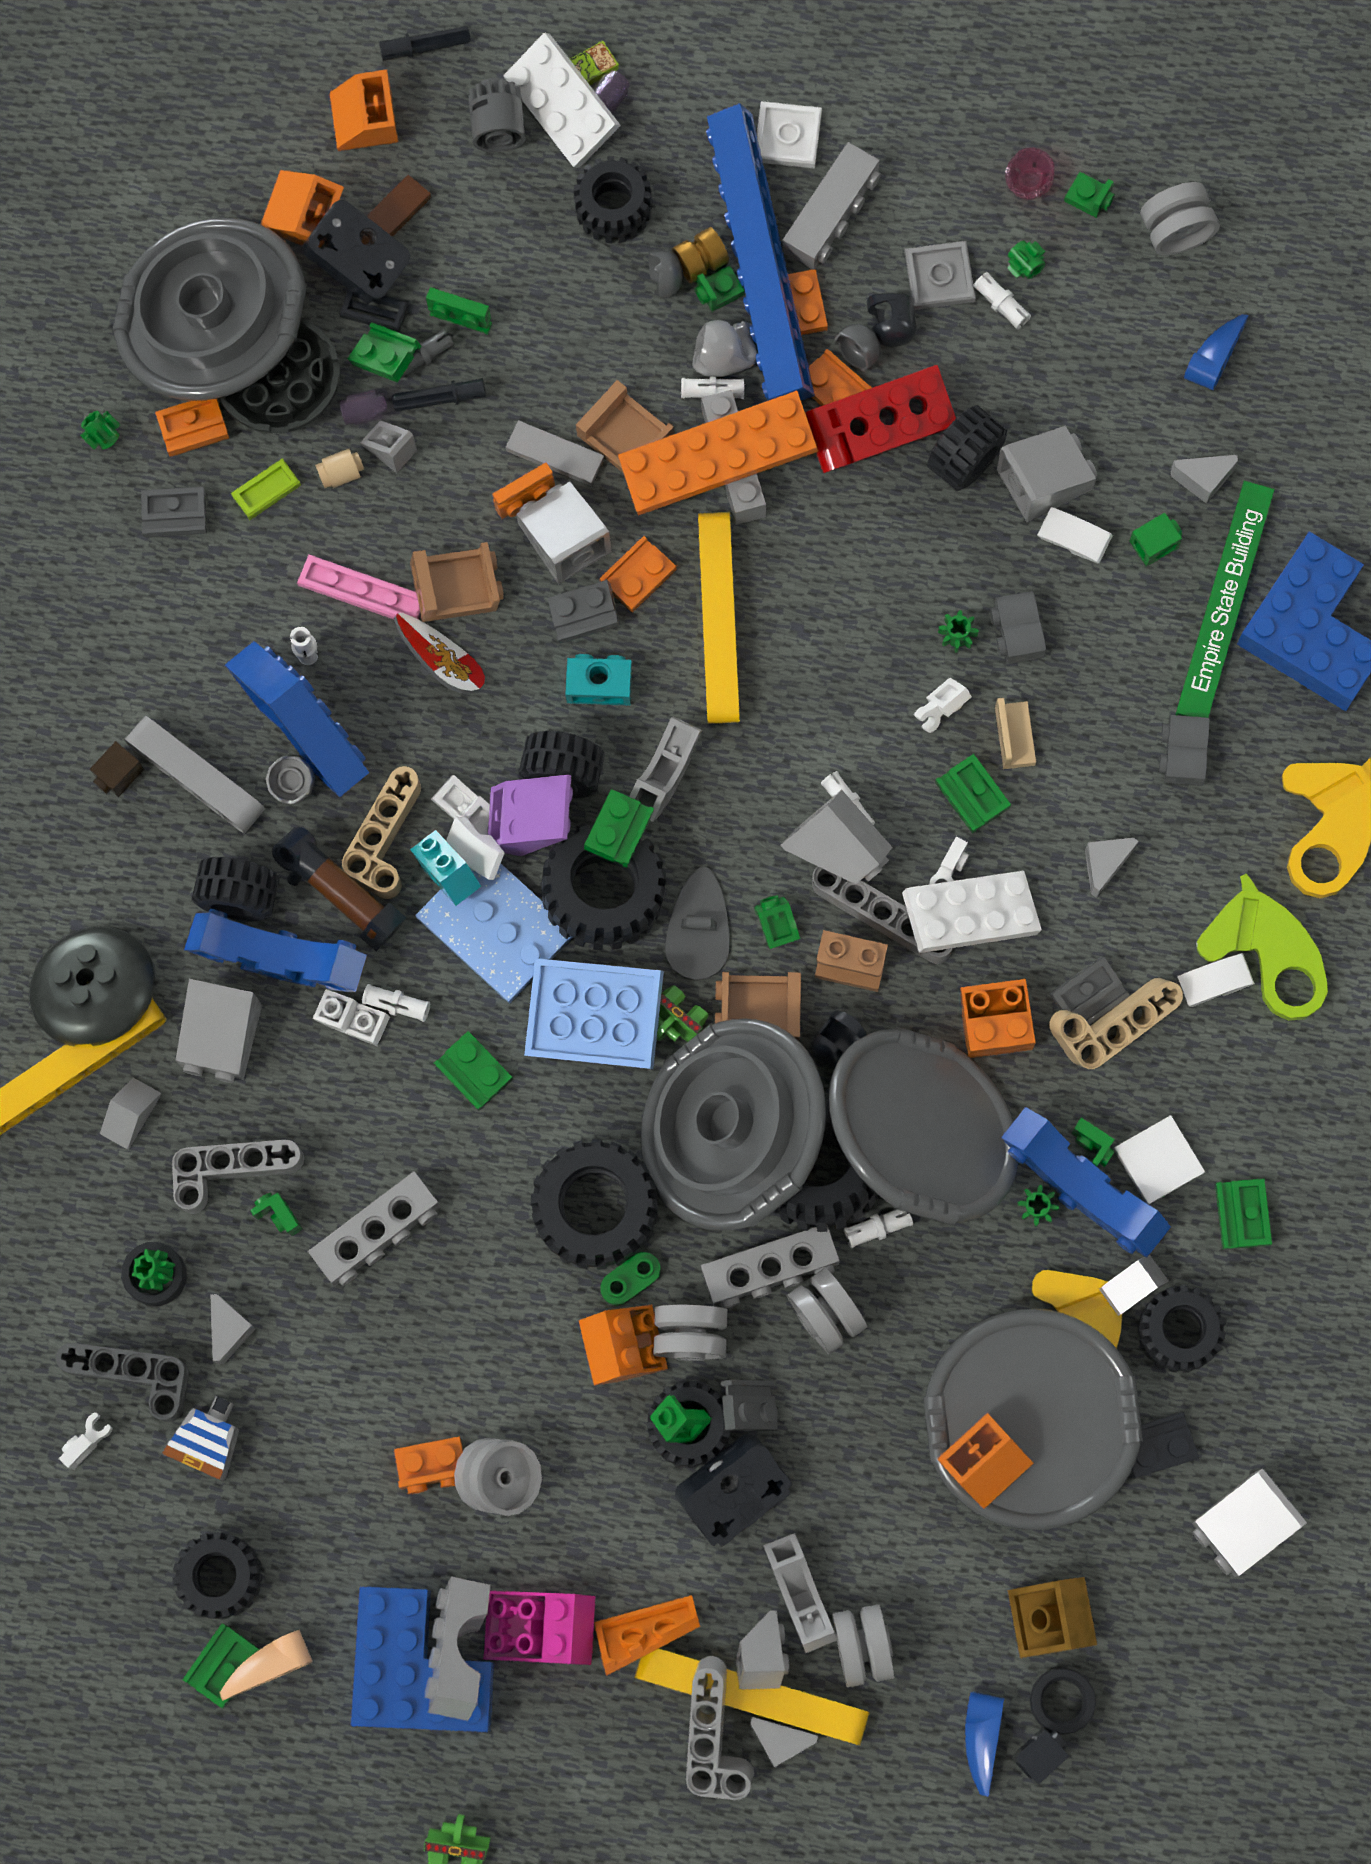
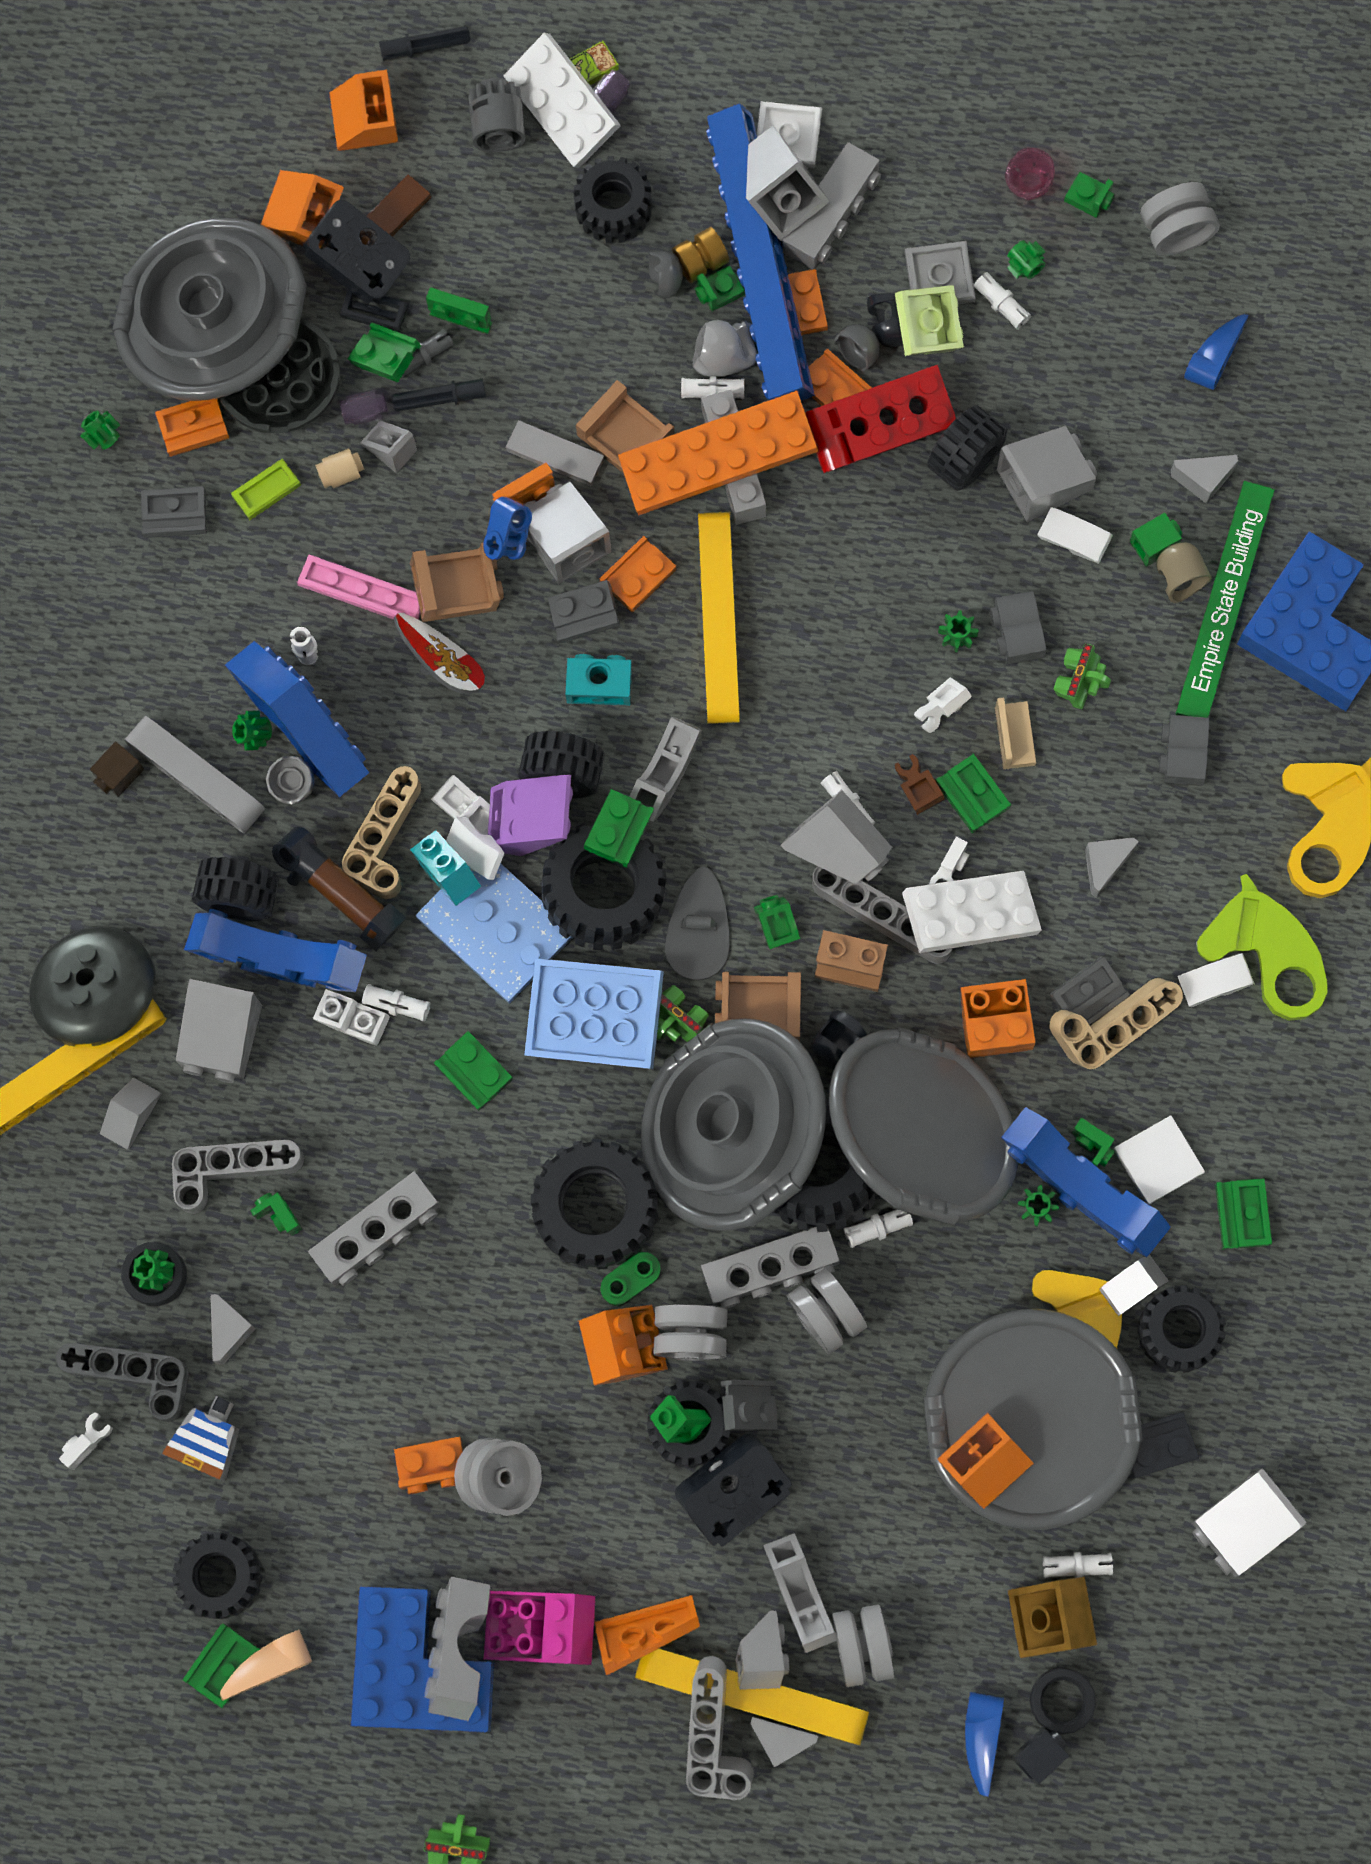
none -> green gear [232,710,272,751]
none -> blue piece [483,496,532,560]
none -> light grey slope [746,125,830,241]
none -> yellowish green plate [895,285,964,356]
none -> reddish brown plate [895,754,945,815]
none -> white pin [1043,1552,1113,1578]
none -> bright green hips [1054,643,1111,710]
none -> dark tan helmet [1156,542,1212,603]

